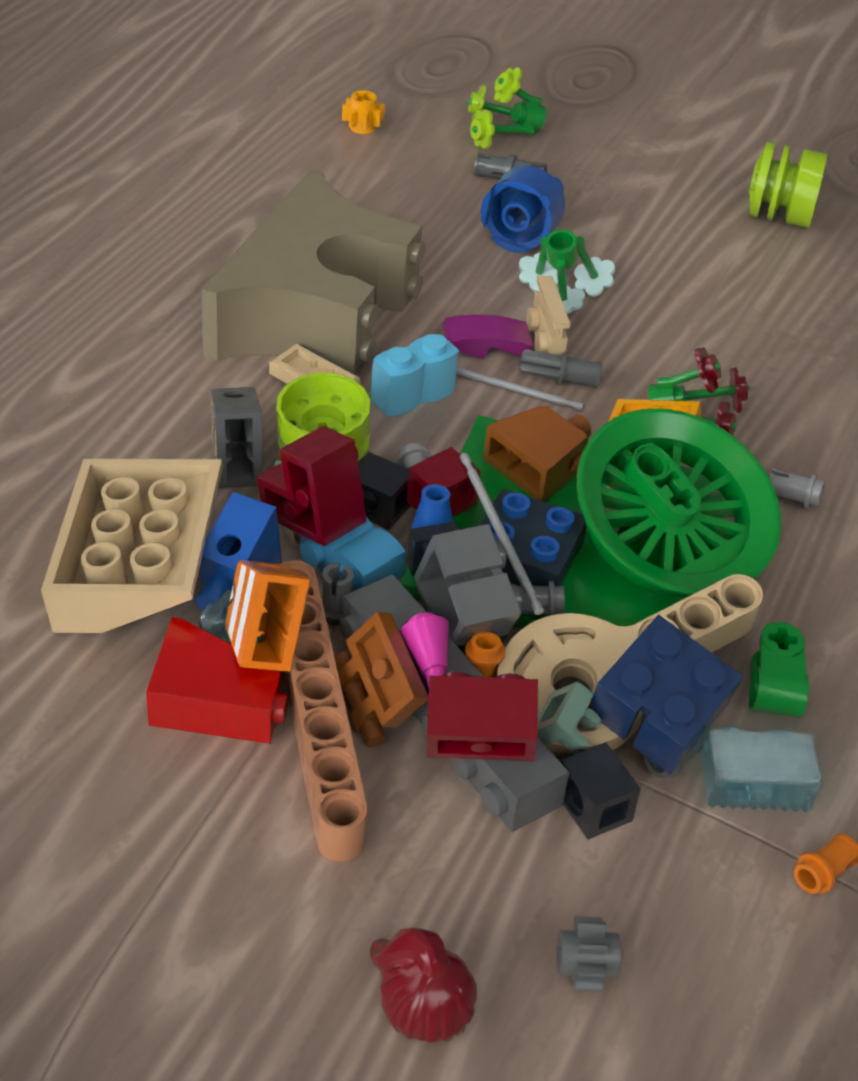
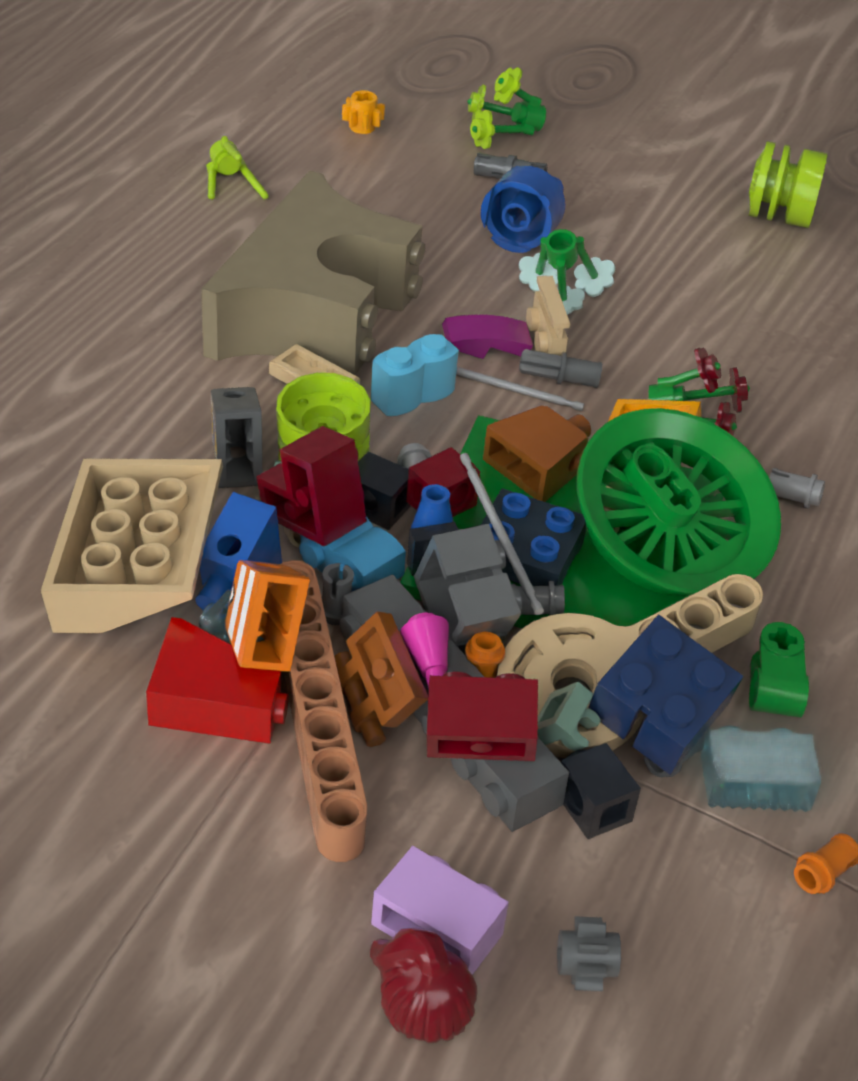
none -> lime plant [206,136,269,200]
none -> lavender piece [371,846,509,975]

